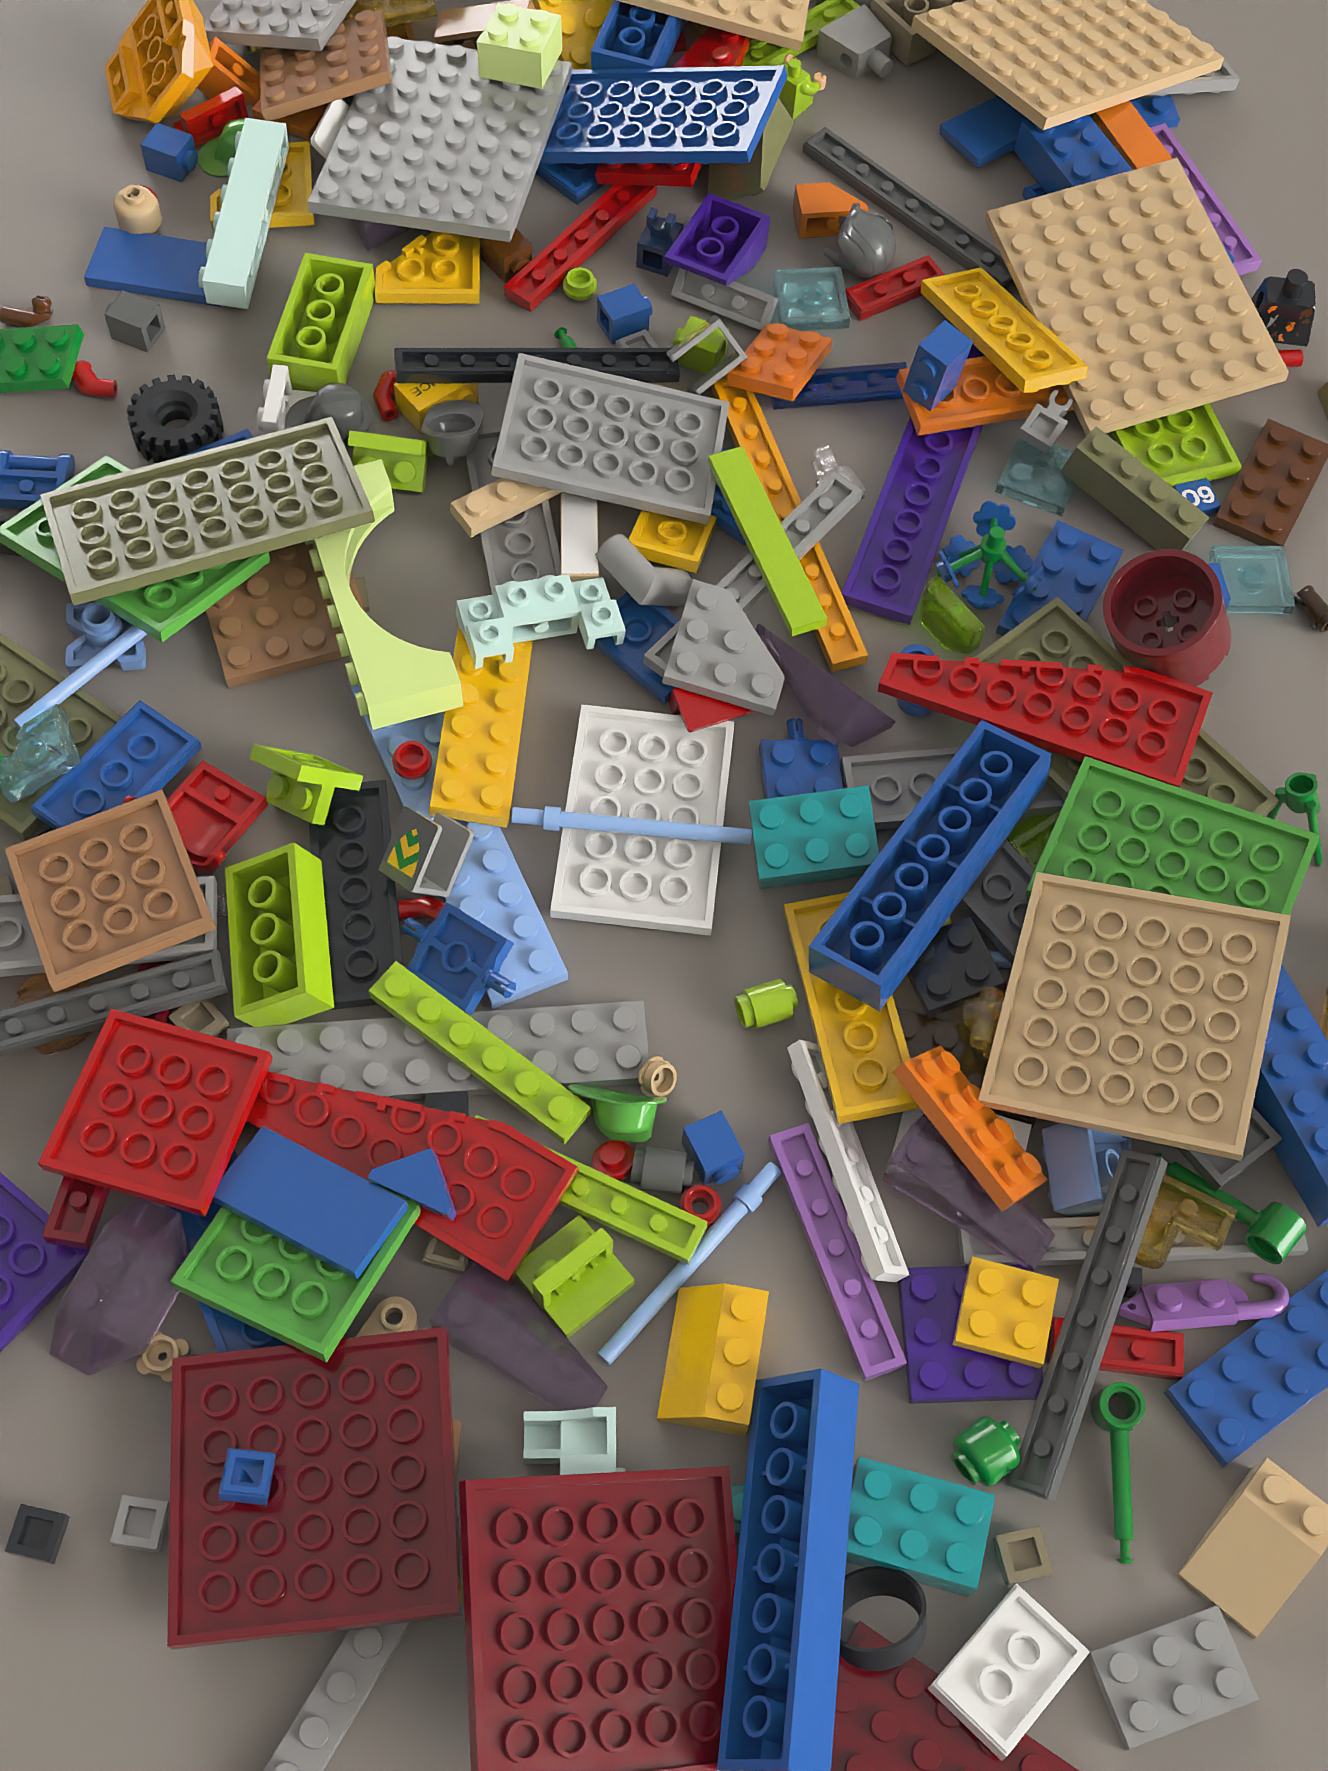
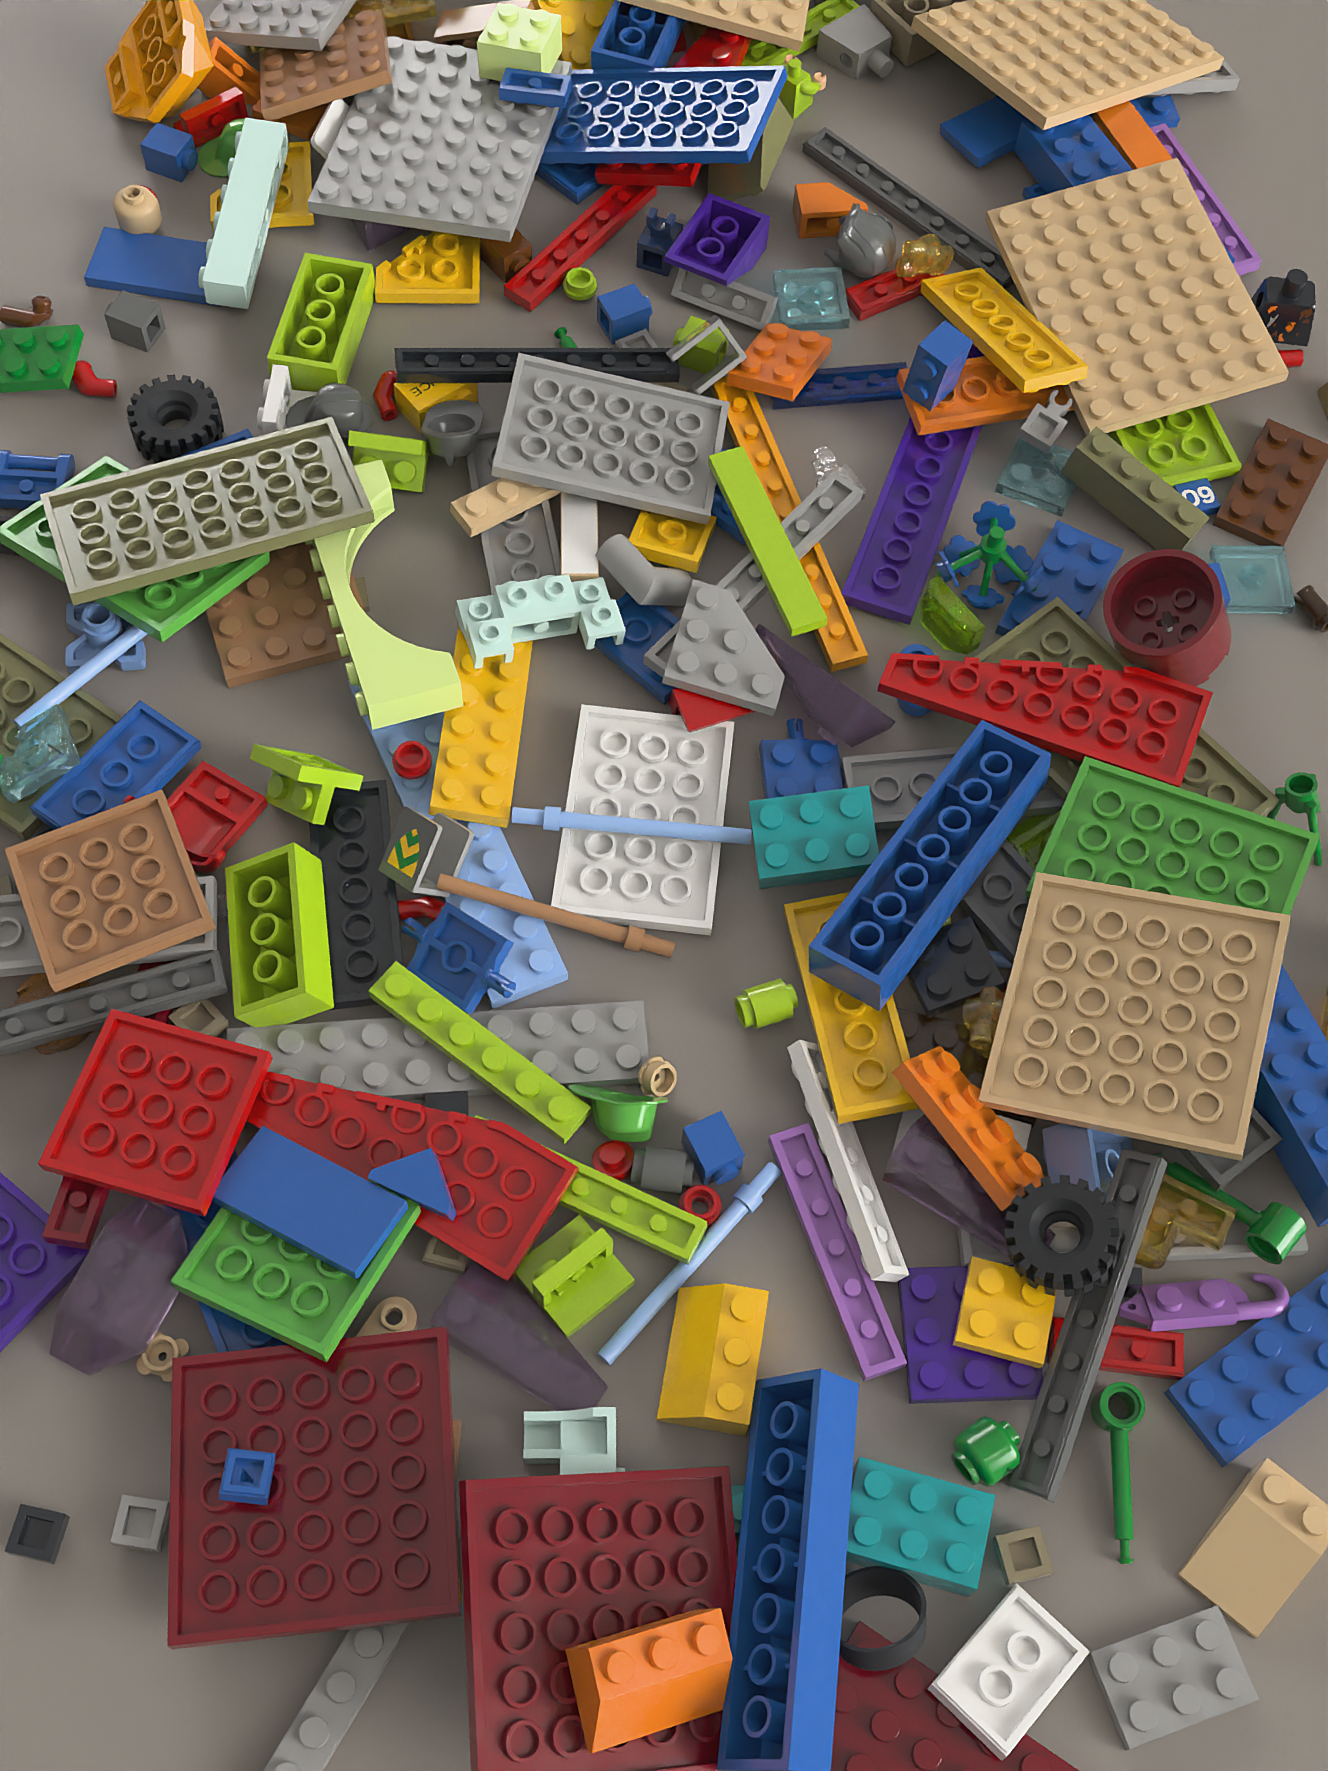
none -> medium nougat bar [436,873,675,958]
none -> blue plate [499,68,572,108]
none -> orange slope [565,1608,733,1753]
none -> clear yellow plate [895,234,954,277]
none -> black tyre [1004,1175,1120,1297]

